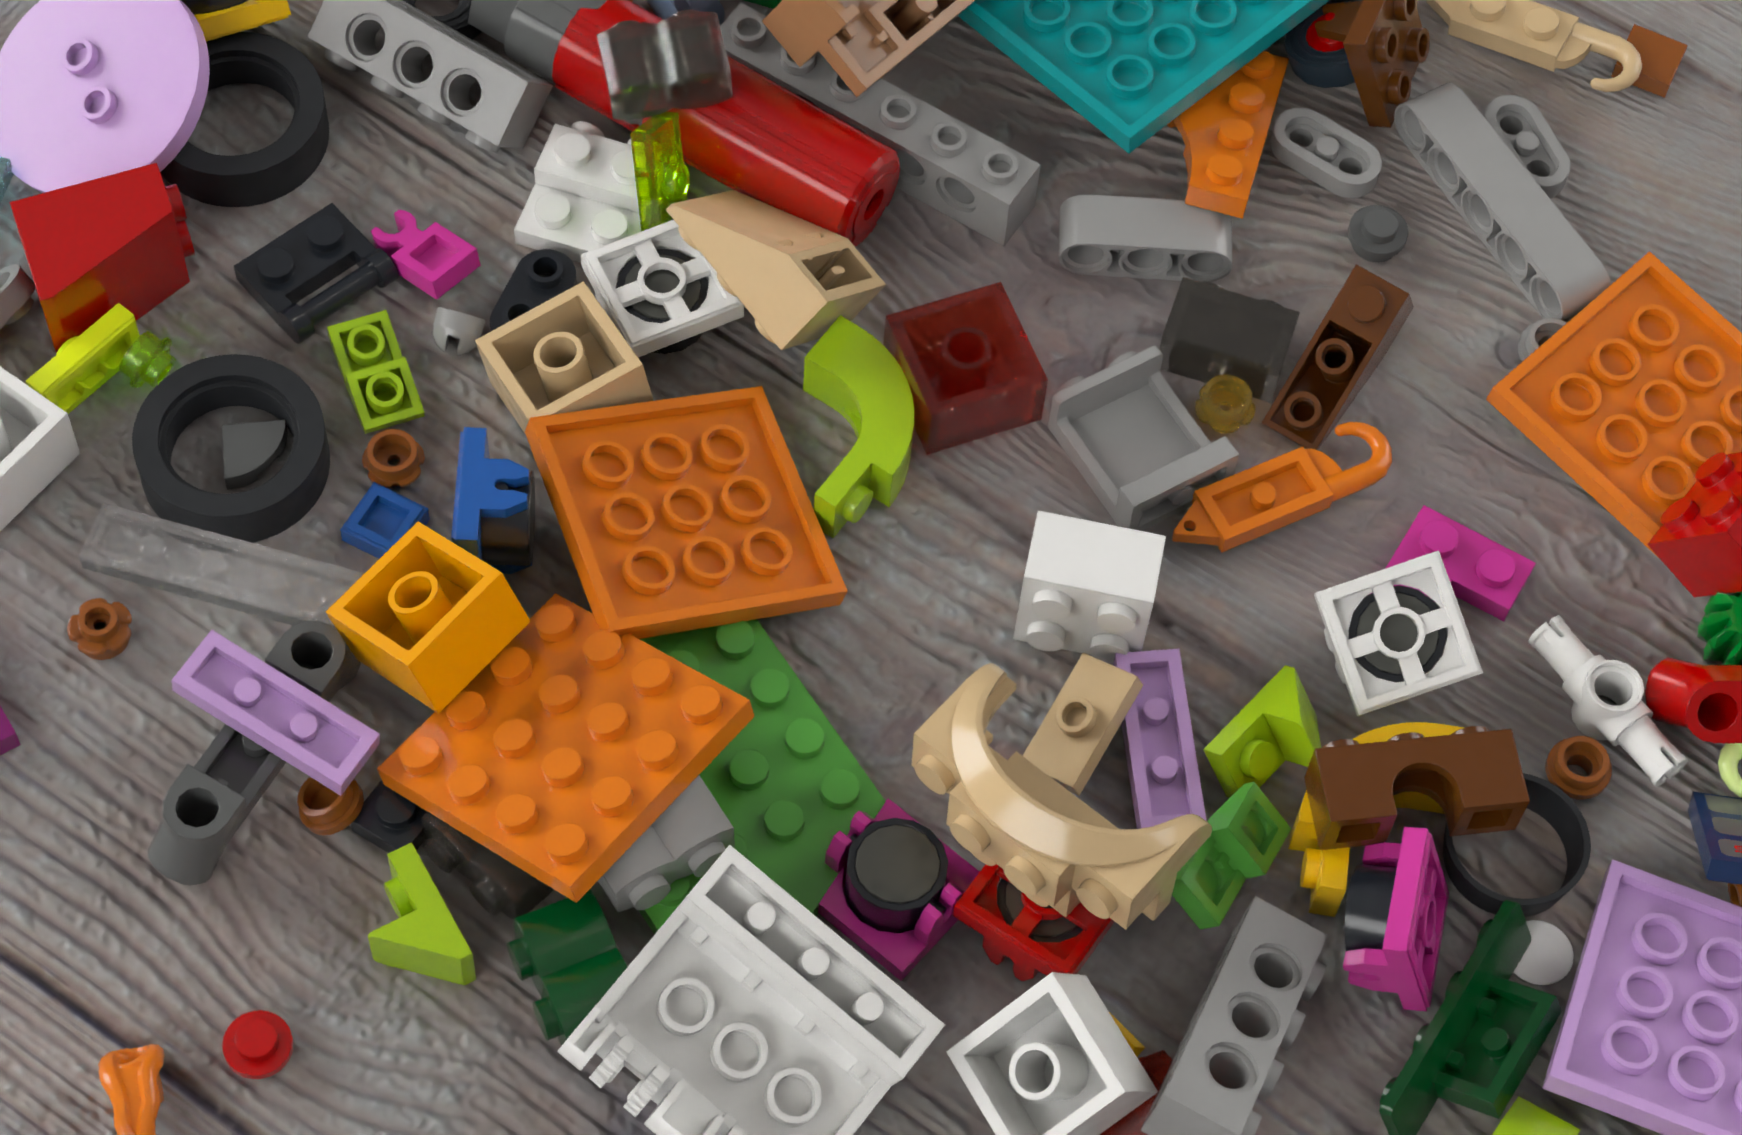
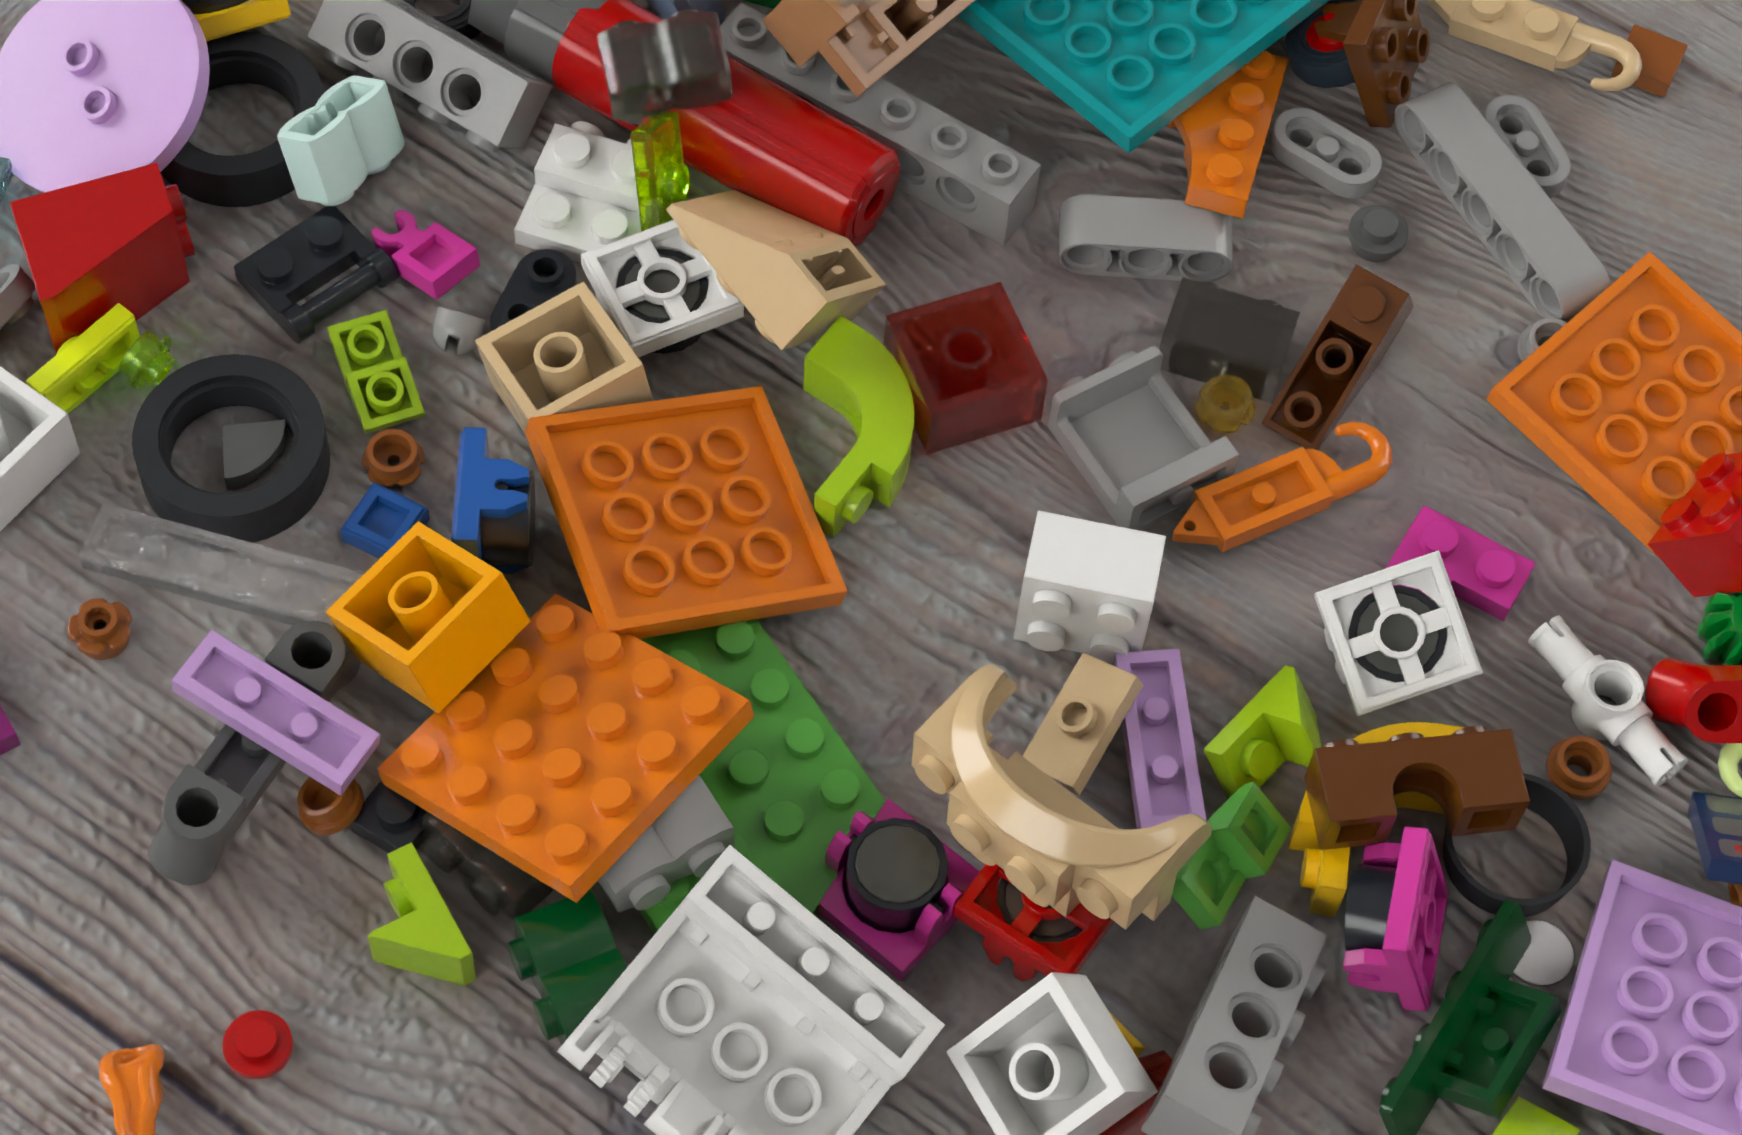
none -> light aqua brick [277,75,405,206]

